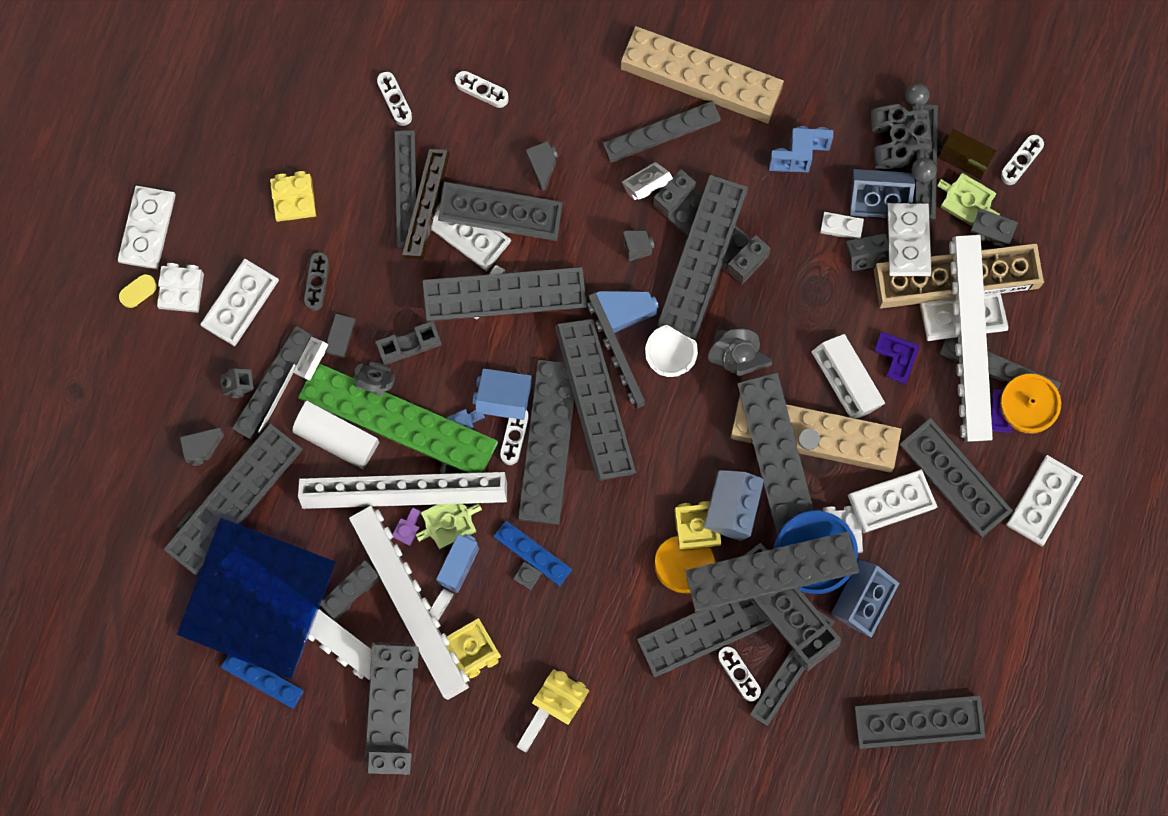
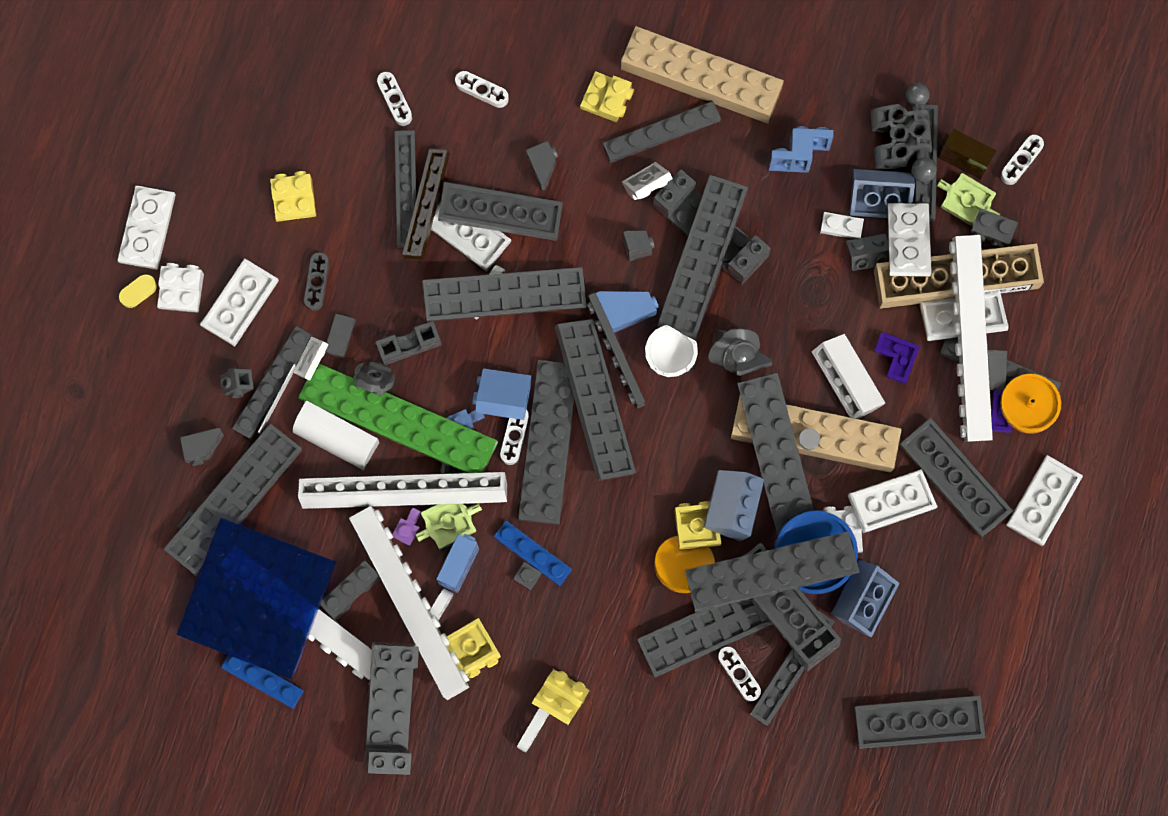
none -> light yellow plate [580,71,634,123]
none -> dark grey tile [987,350,1007,391]

